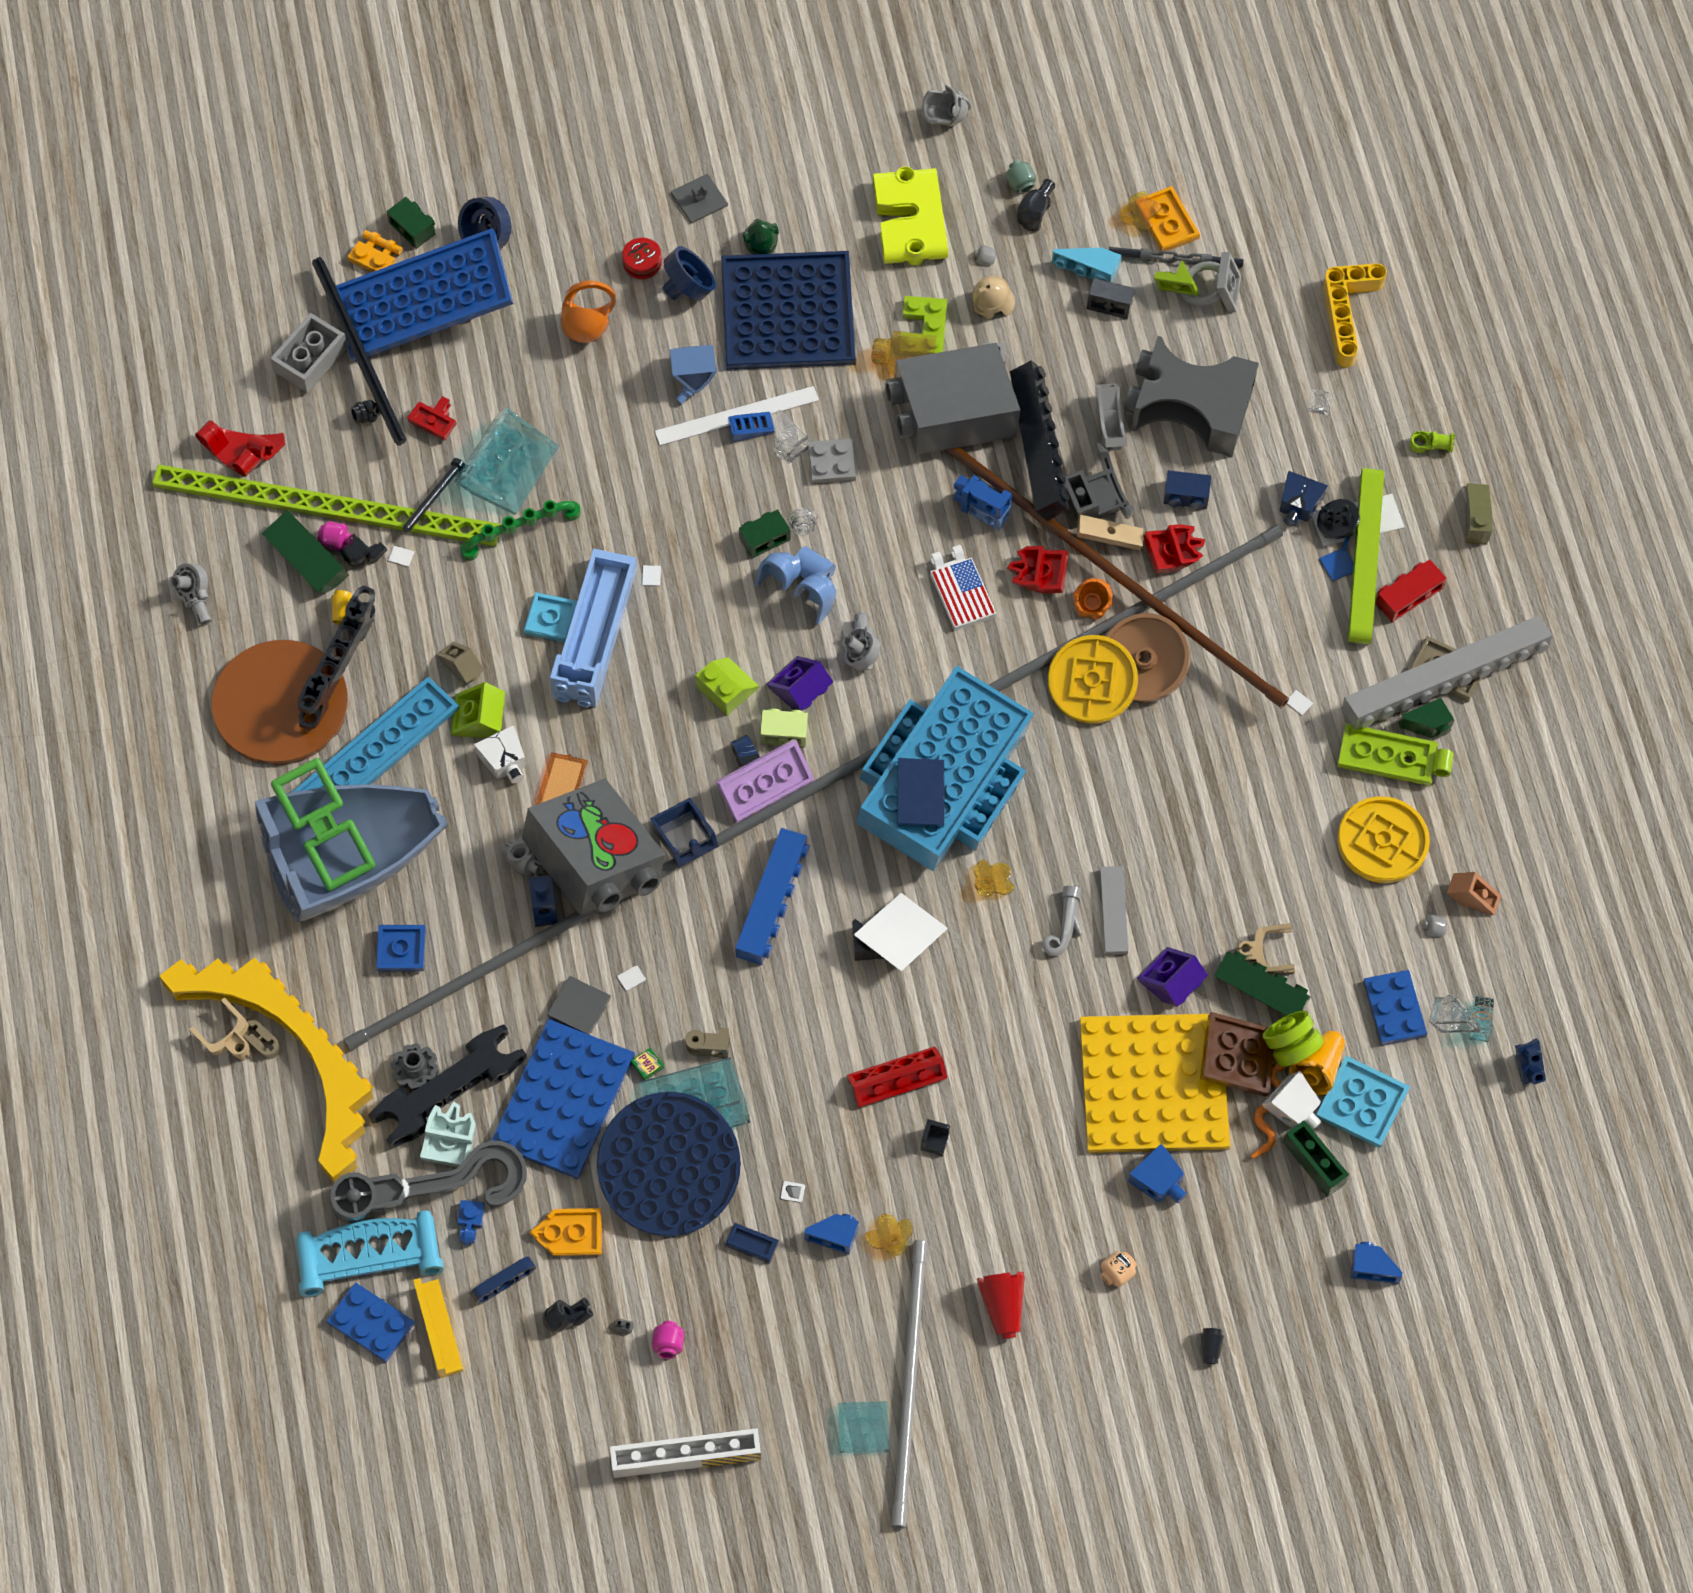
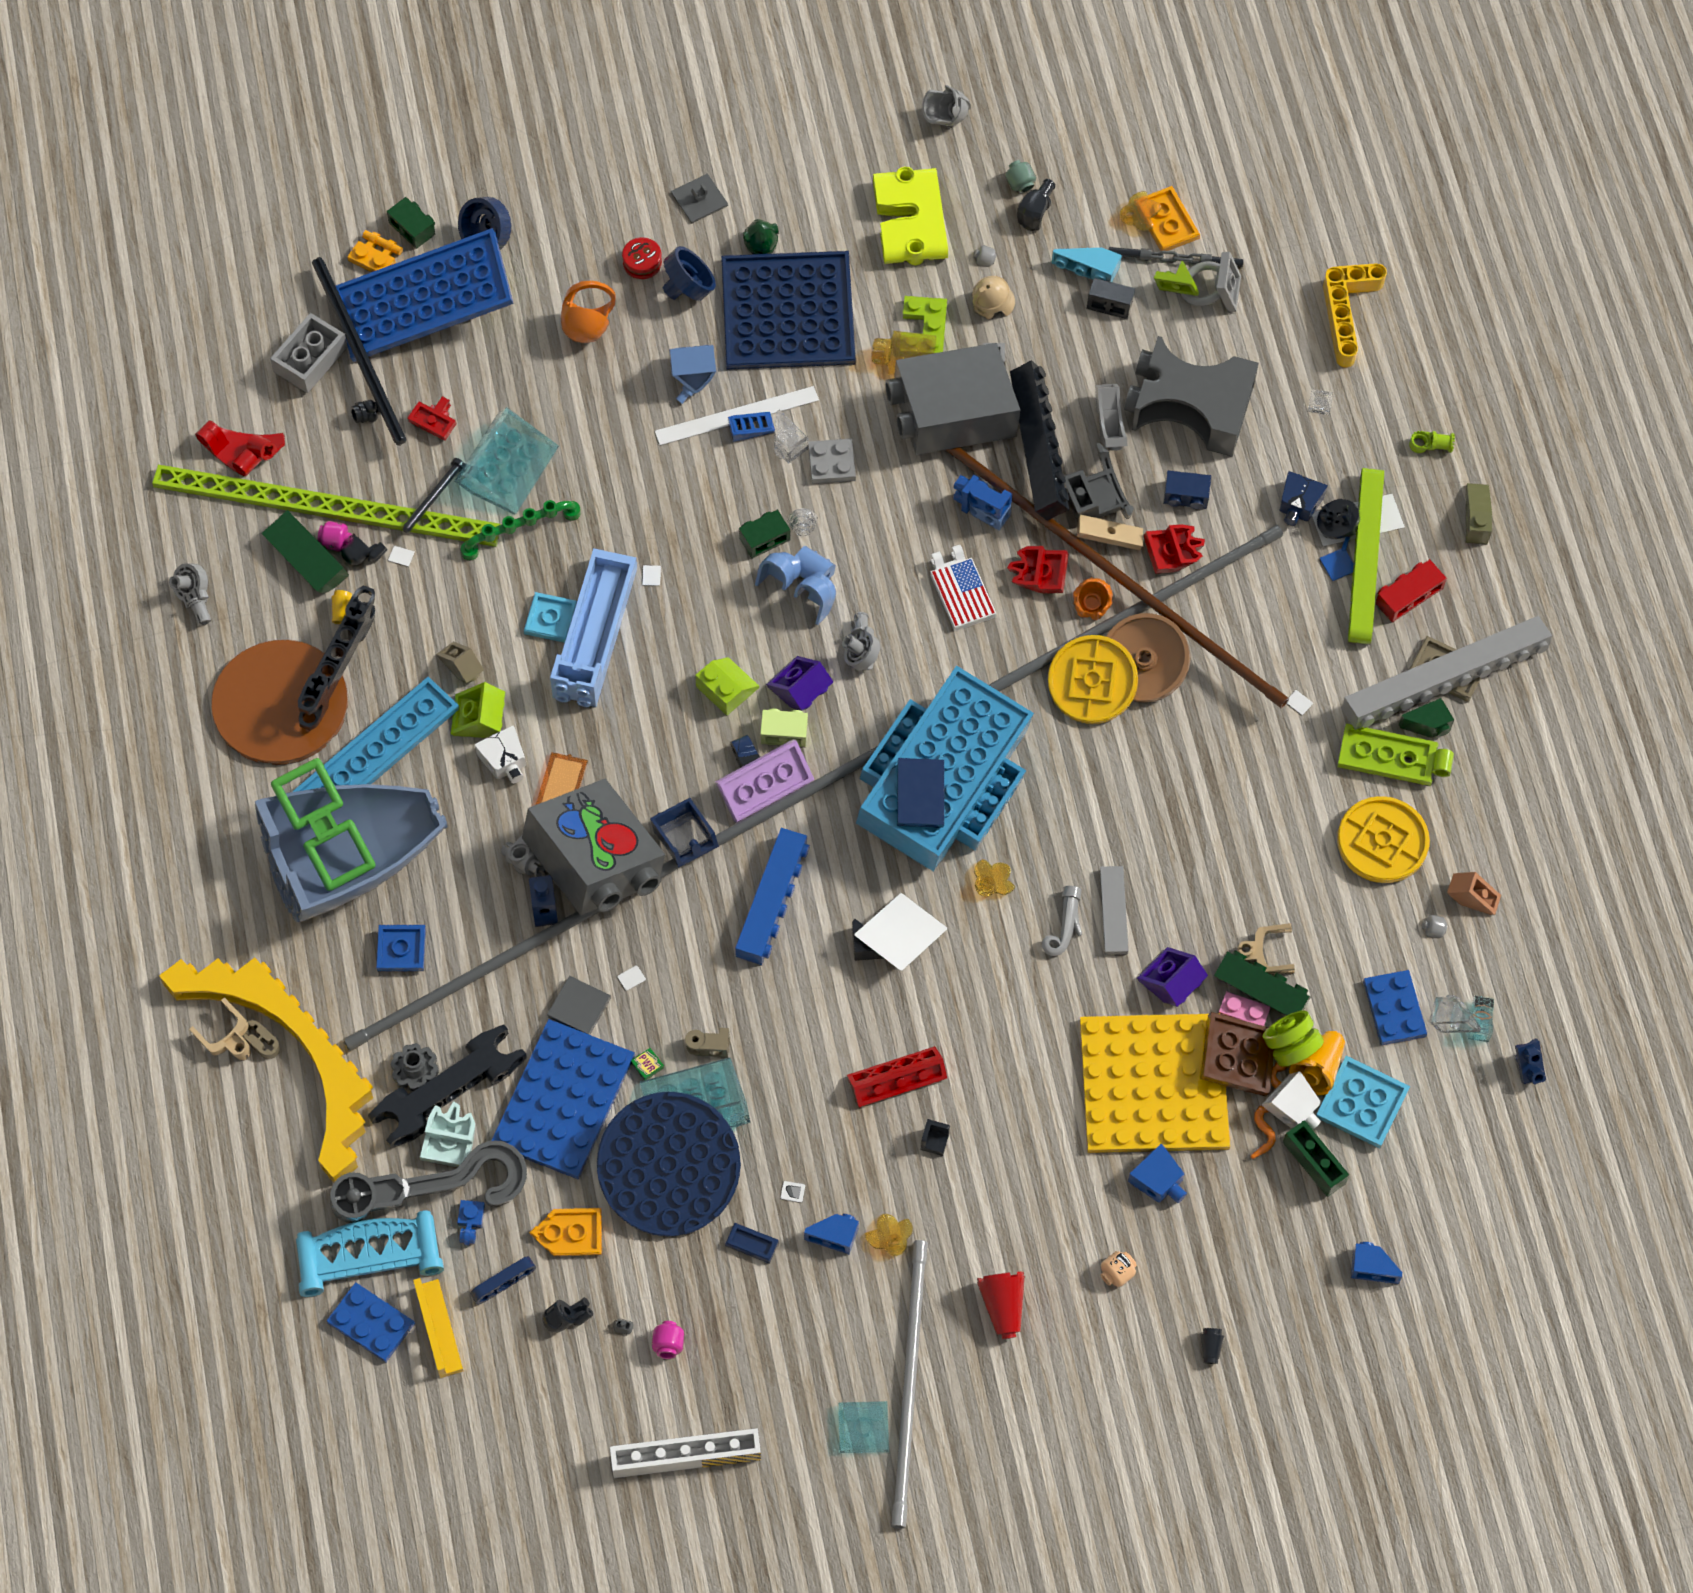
none -> bright pink plate [1219,991,1271,1026]

